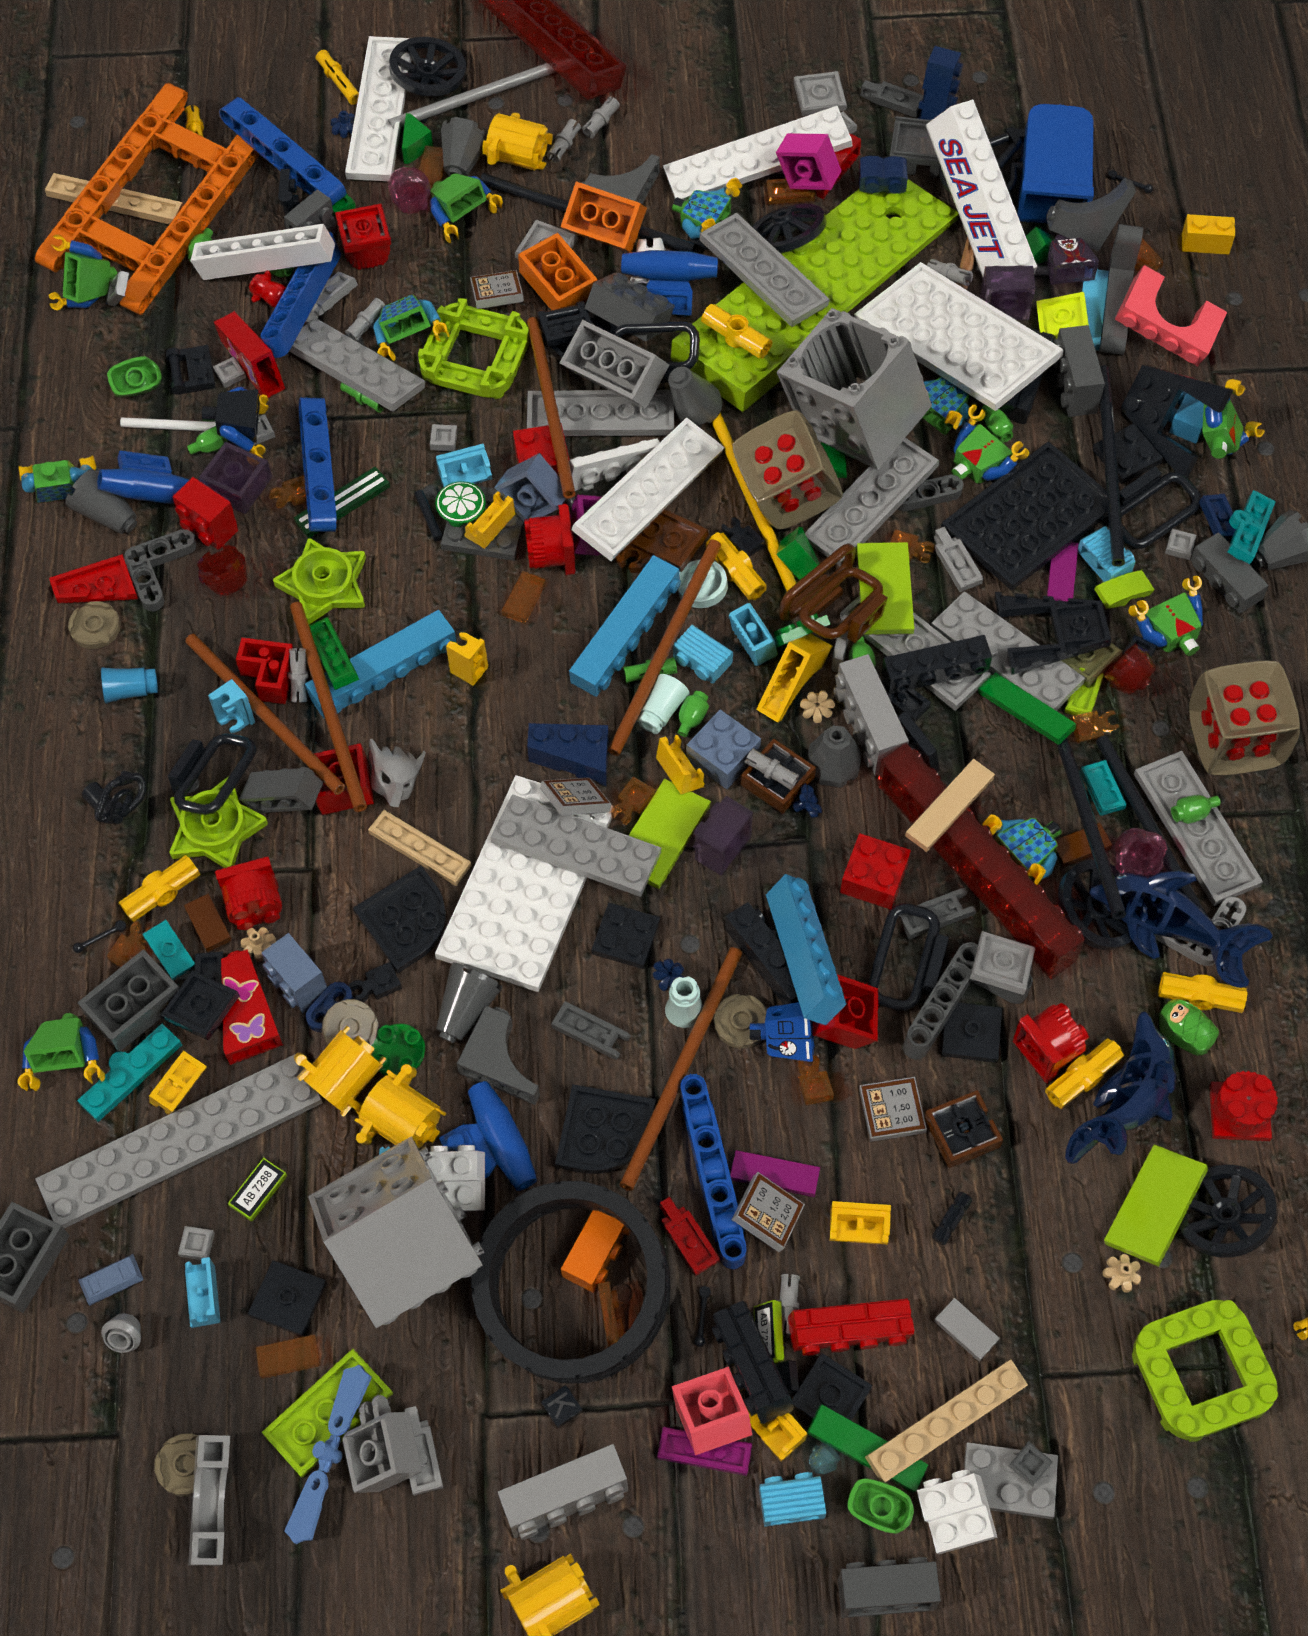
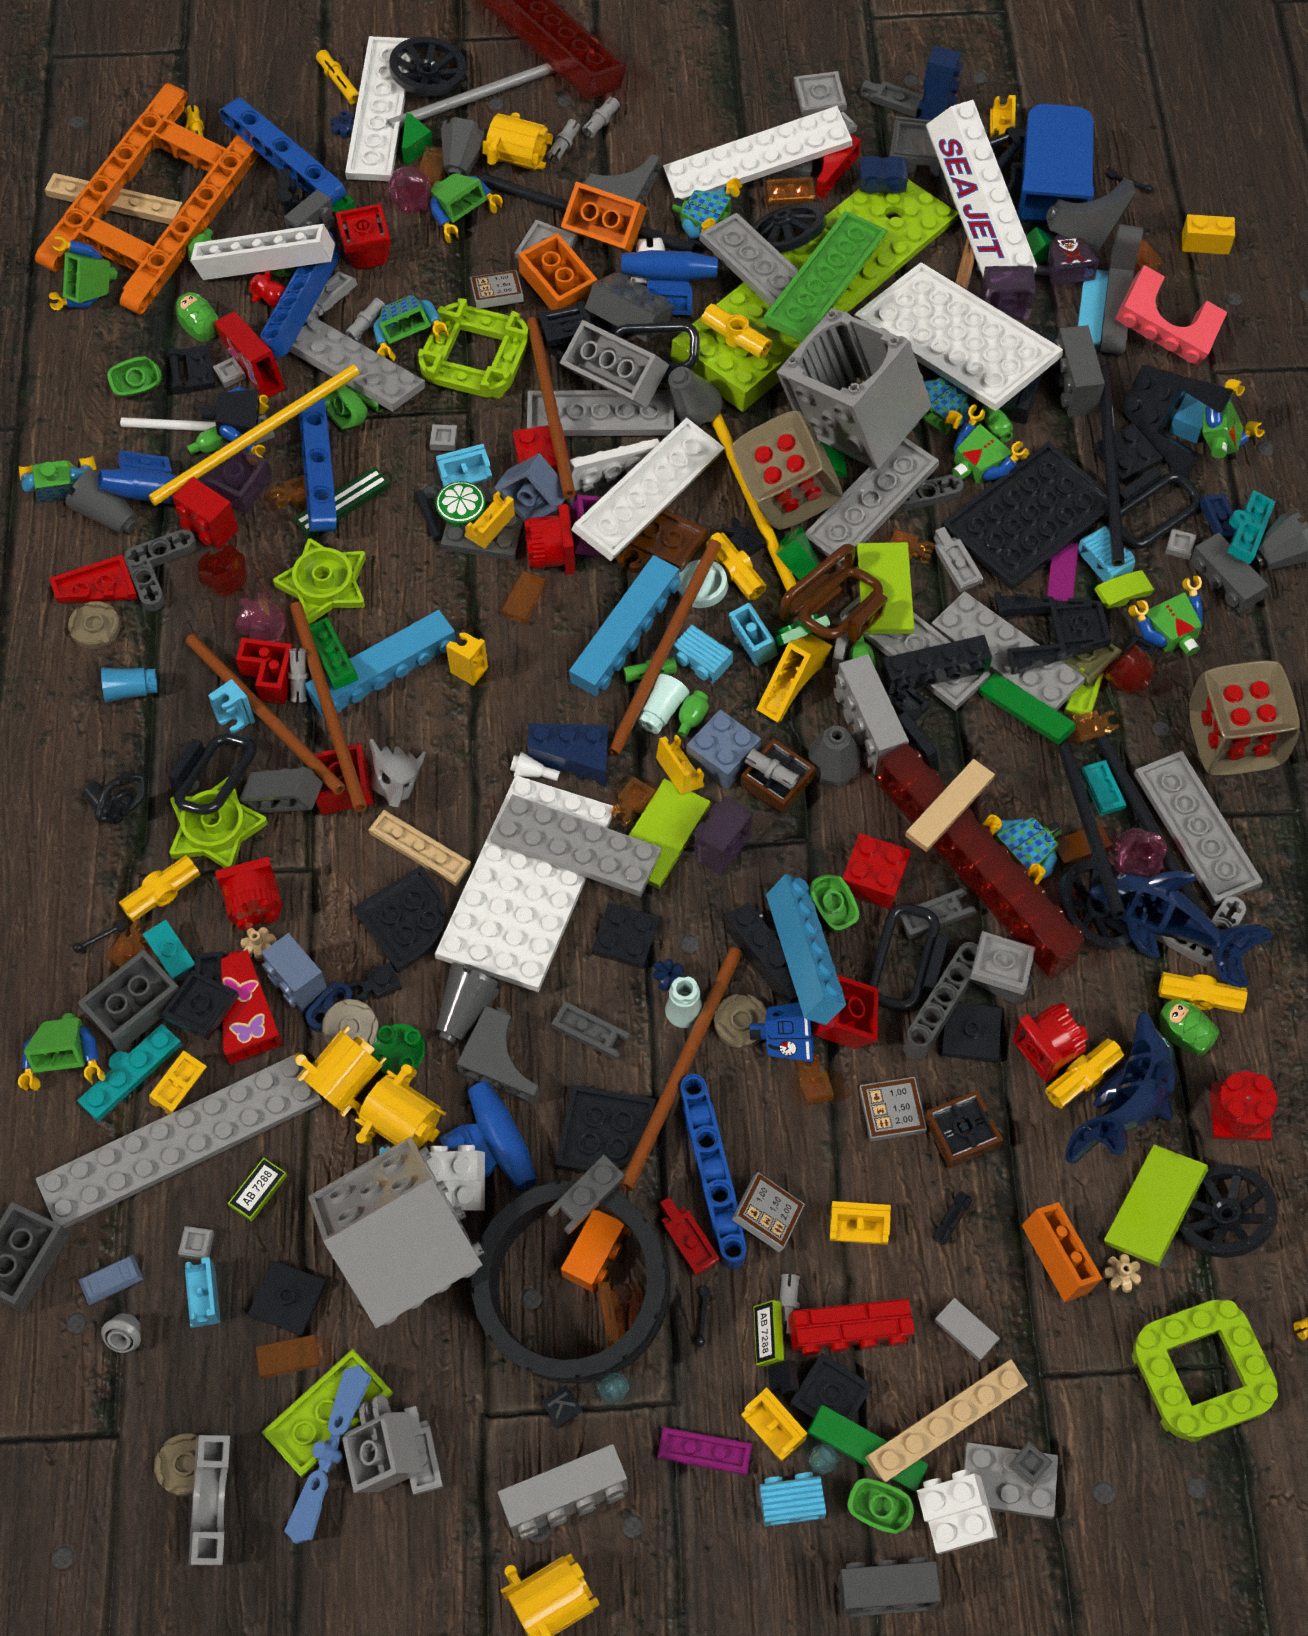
light grey tile [106,271,129,306] -> none
reddish brown tile [184,893,232,953] -> none
light grey tile [540,778,611,816] -> none
coral brick [672,1367,752,1455] -> none
black brick [711,1301,794,1424] -> none
magenta tile [730,1150,820,1197] -> none
dark pink brick [776,133,841,190] -> none
dark blue plant [792,784,822,818] -> none
tan plant [800,691,835,723] -> none
light grey pin [927,259,973,286] -> none
neon yellow plate [1036,292,1089,339] -> none
bright green plant [1171,794,1221,824] -> none
none -> yellow piece [148,364,360,506]
none -> bright green piece [175,292,219,342]
none -> clear pink hair [235,590,285,642]
none -> bright green piece [324,385,368,429]
none -> white cone [510,752,560,781]
none -> dark grey hinge [547,1155,626,1234]
none -> clear light blue plate [598,1373,629,1404]
none -> bright green plate [762,210,887,342]
none -> bright green piece [809,875,859,933]
none -> yellow hinge [989,95,1016,147]
none -> orange brick [1021,1202,1103,1303]

